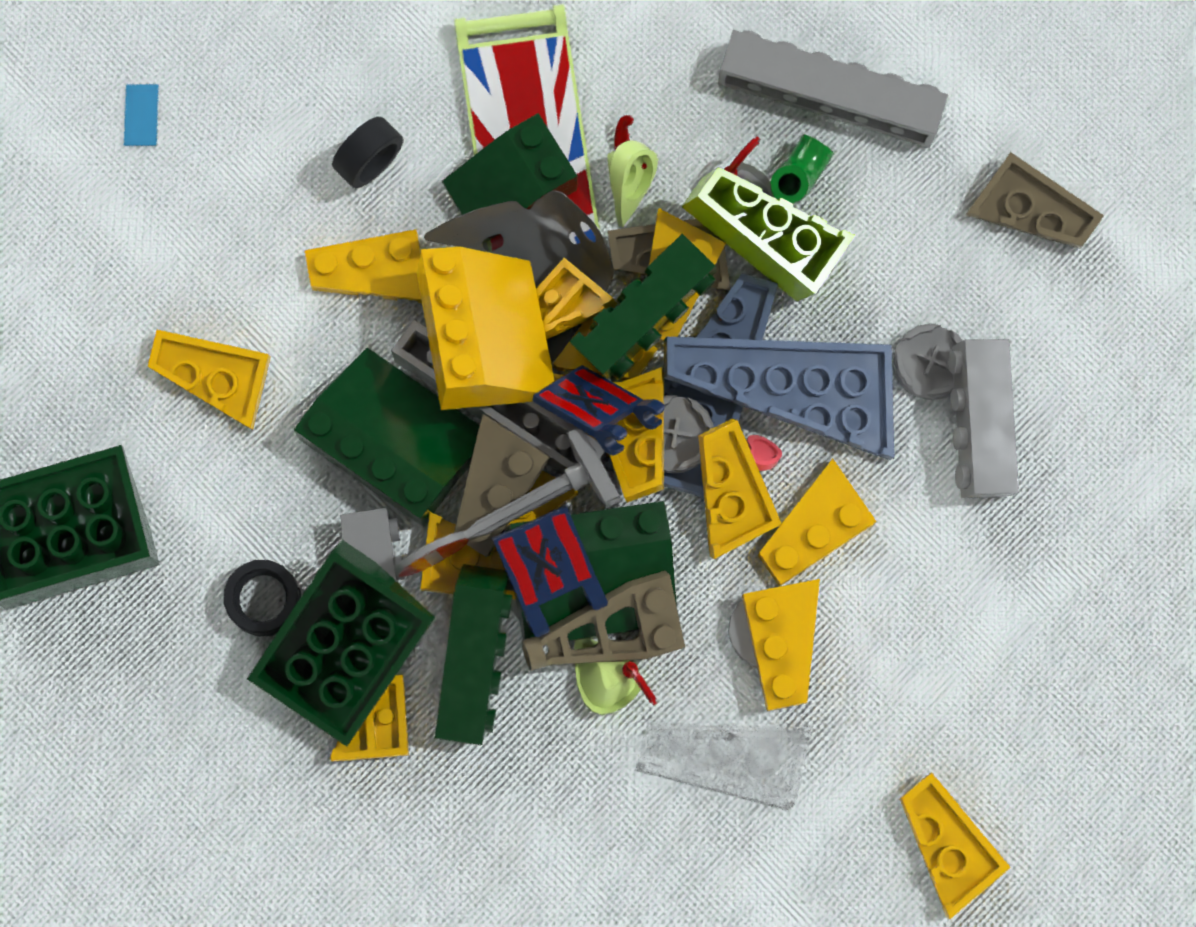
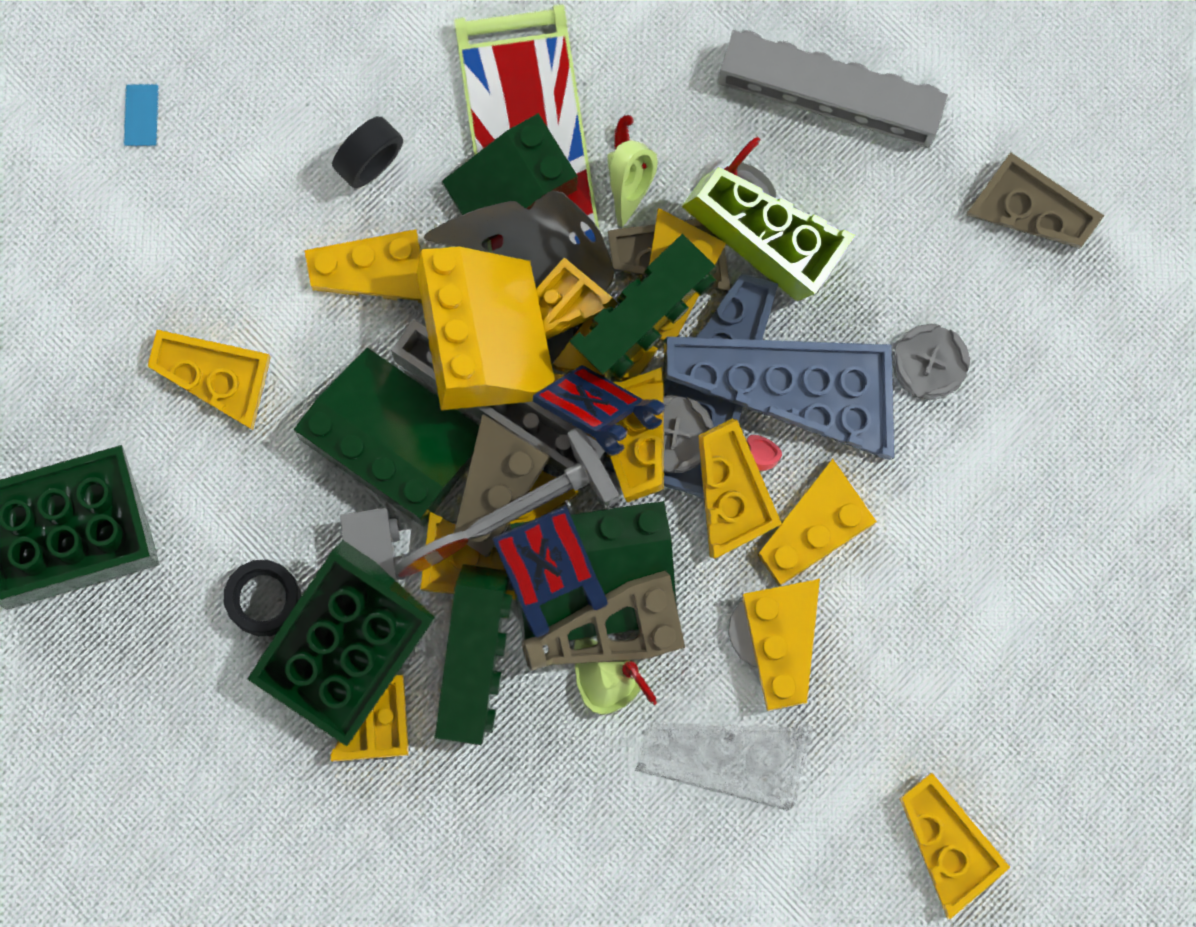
green cylinder [770,134,834,204] -> none
light grey brick [948,339,1019,498] -> none

